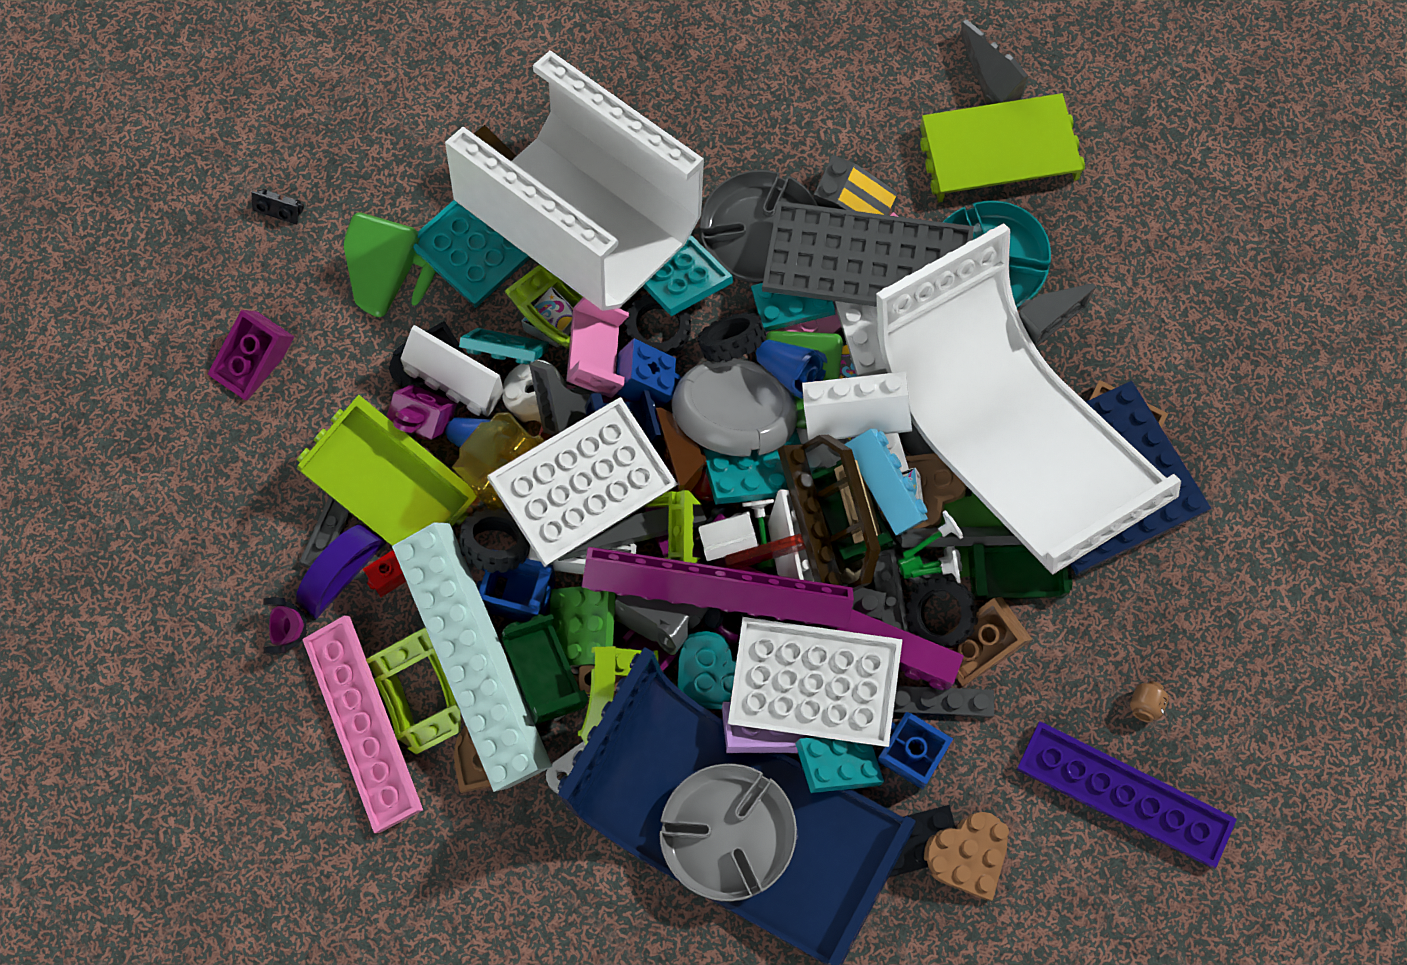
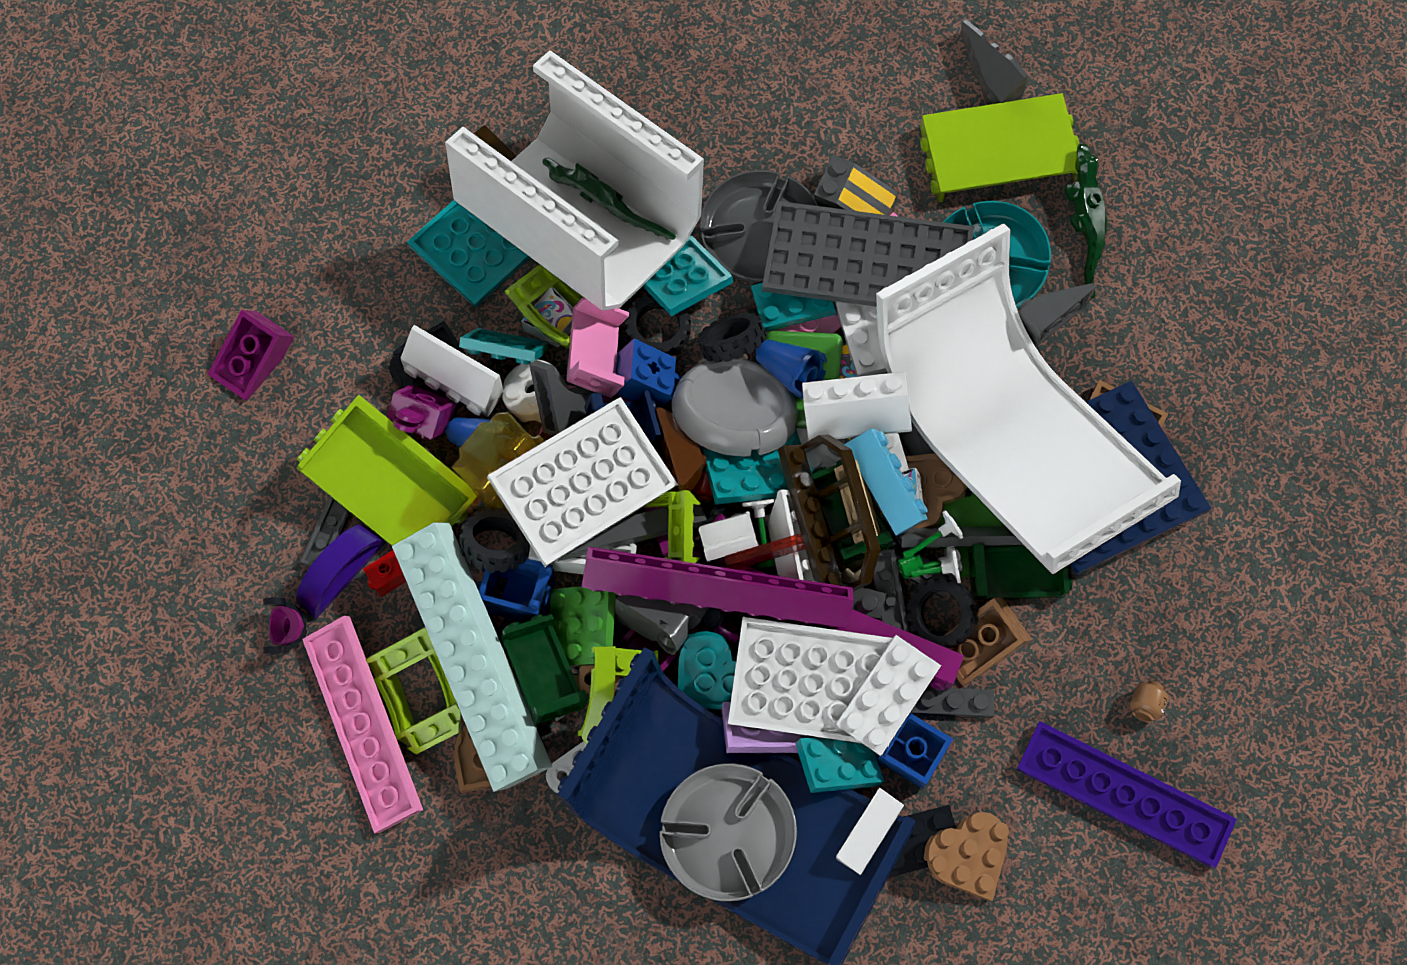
black hinge [251,189,304,225] -> none
bright green piece [344,212,437,317] -> none
none -> dark green animal [542,157,676,240]
none -> white plate [835,635,941,756]
none -> white slope [836,788,904,875]
none -> dark green animal [1064,144,1107,298]

